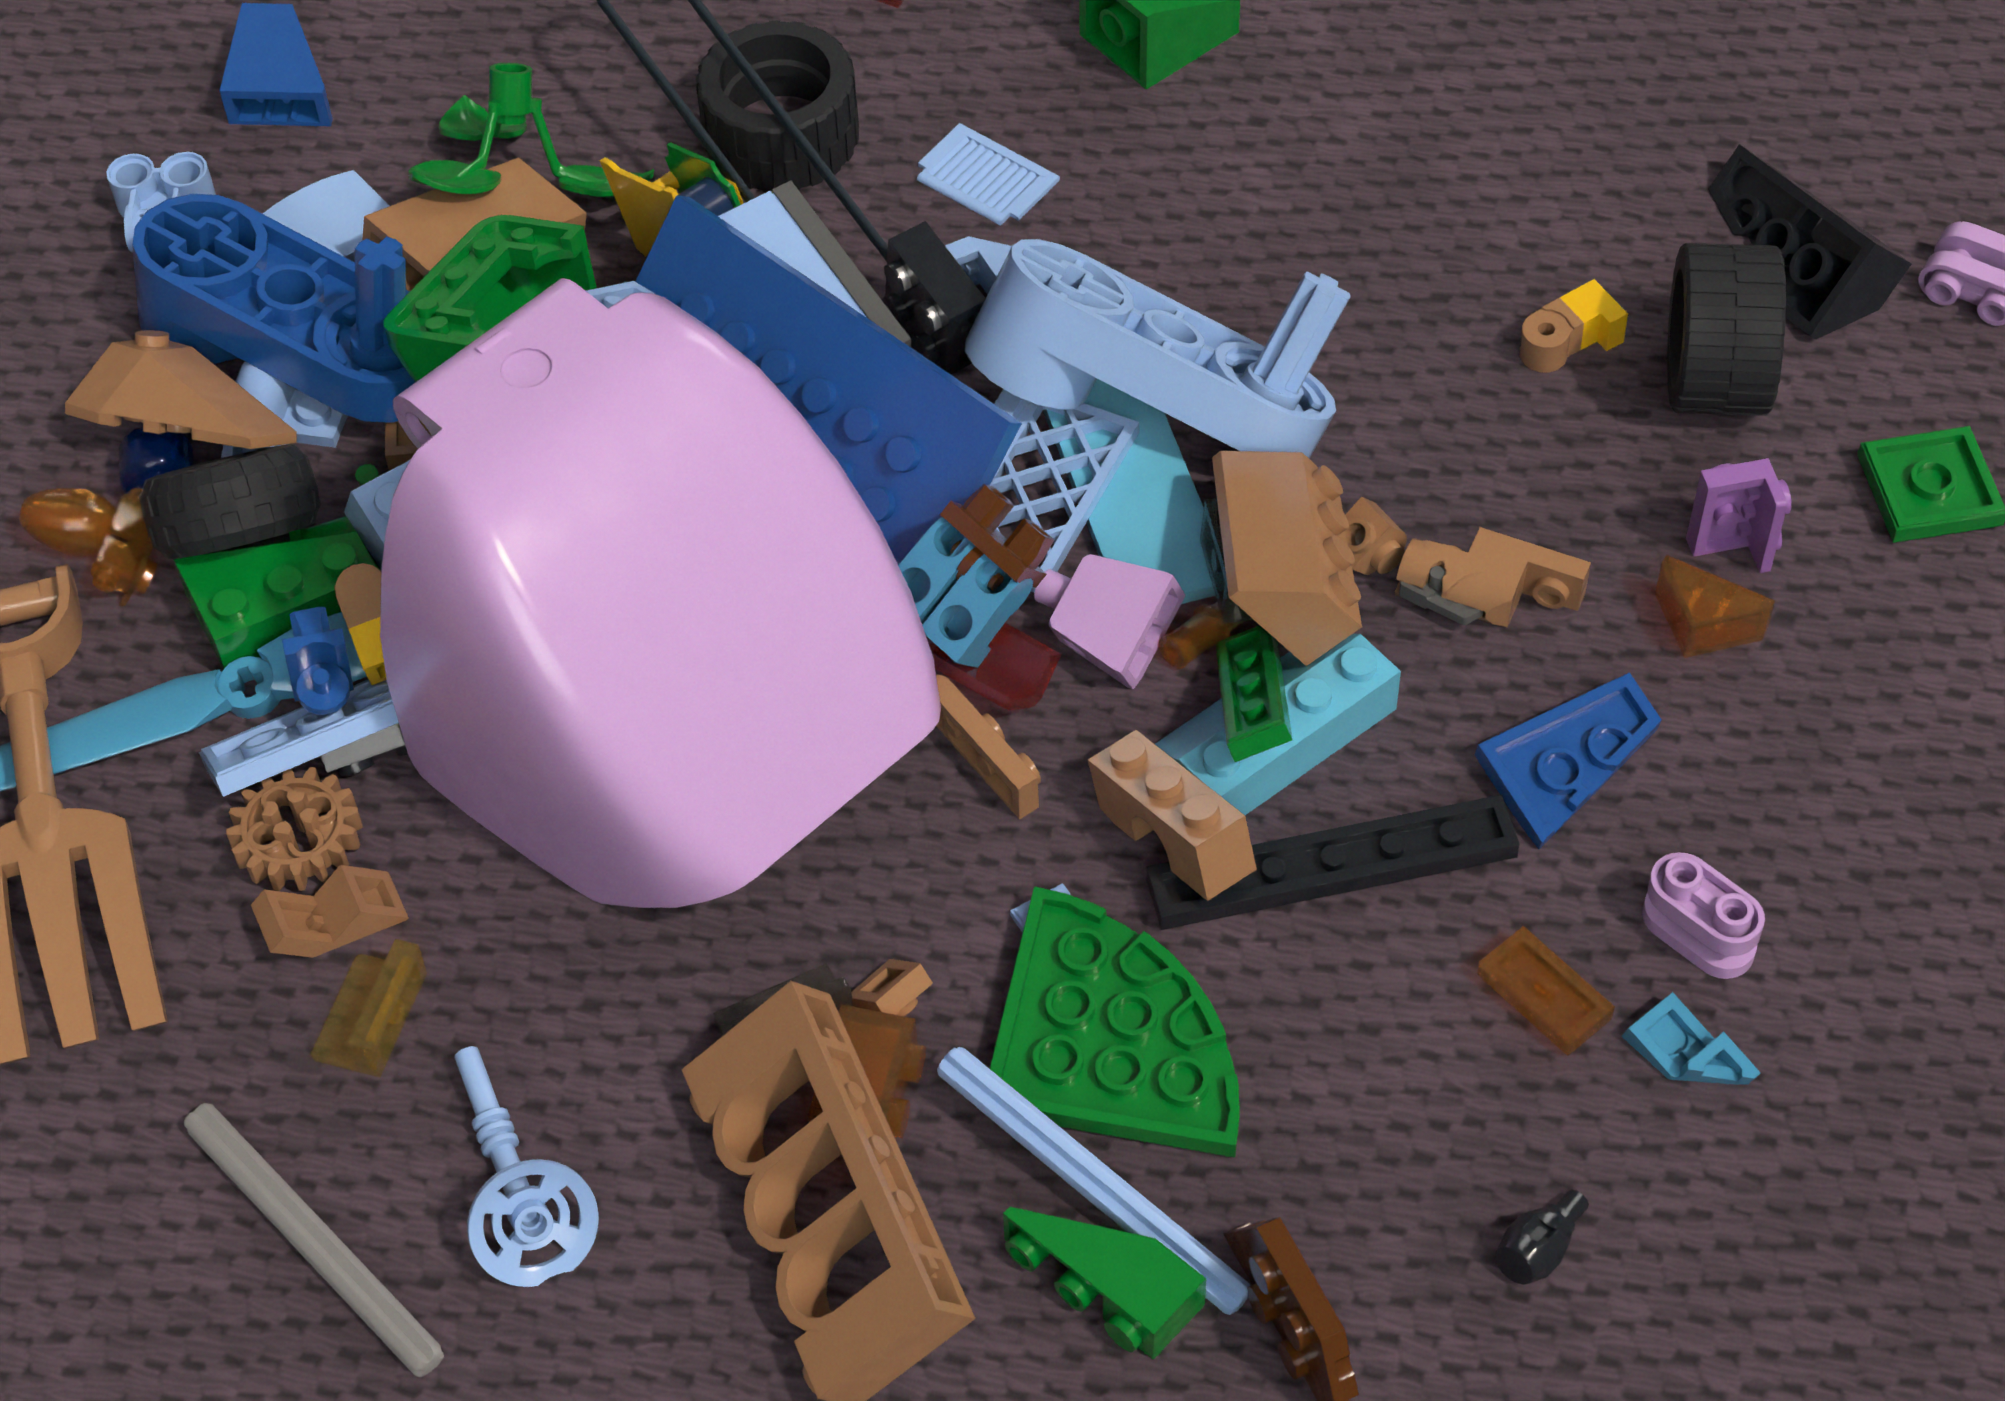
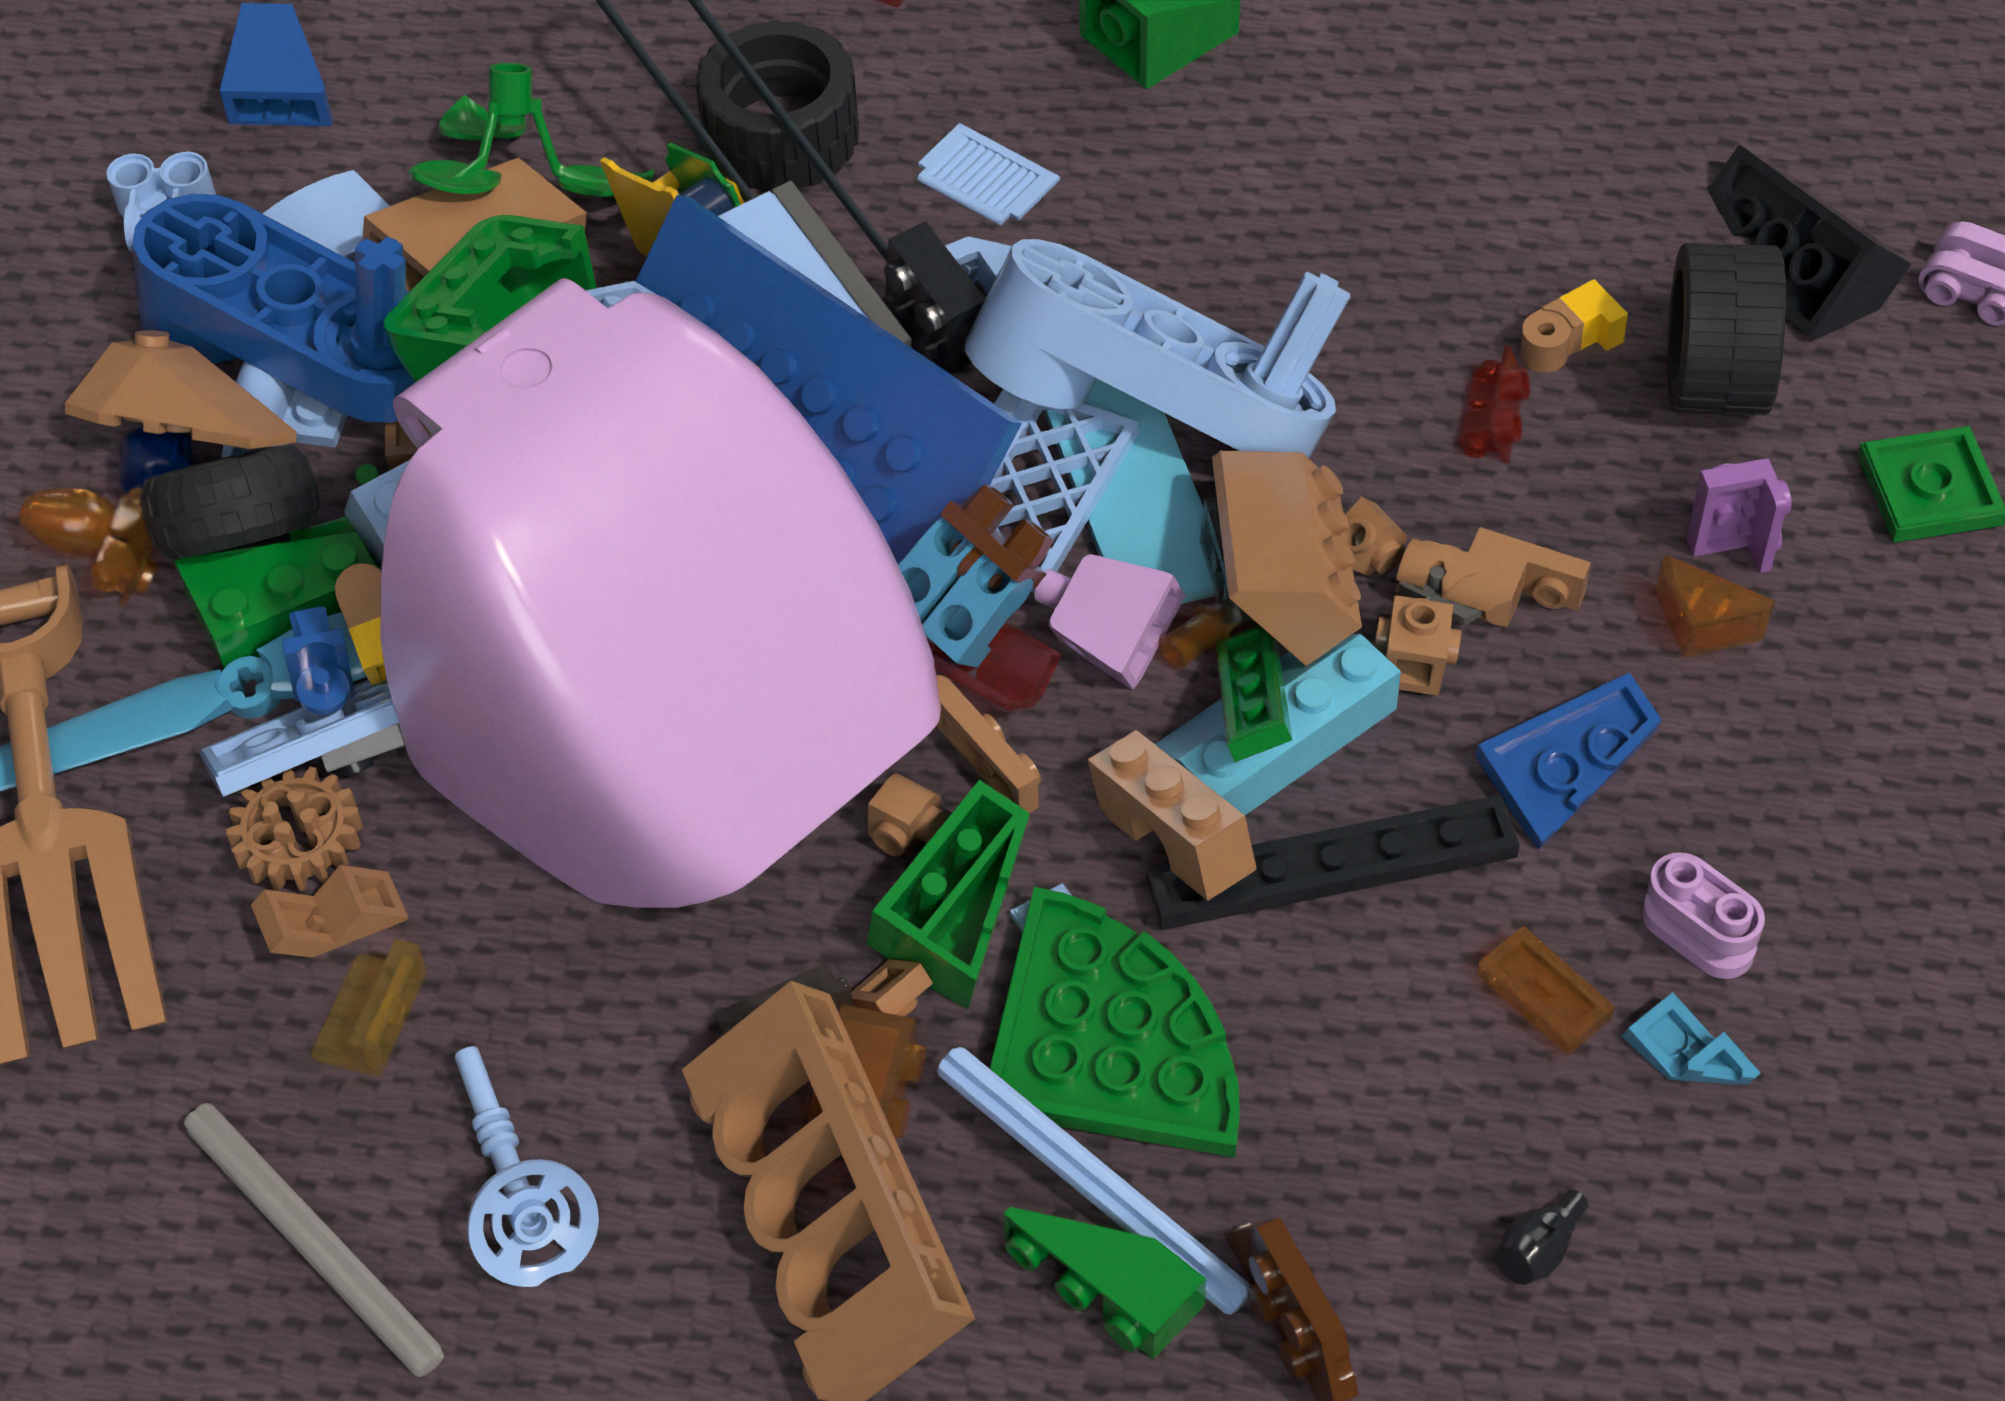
none -> green wedge [866,780,1030,1010]
none -> medium nougat plate [868,773,945,856]
none -> medium nougat brick [1374,595,1461,696]
none -> clear red hinge [1460,345,1530,464]

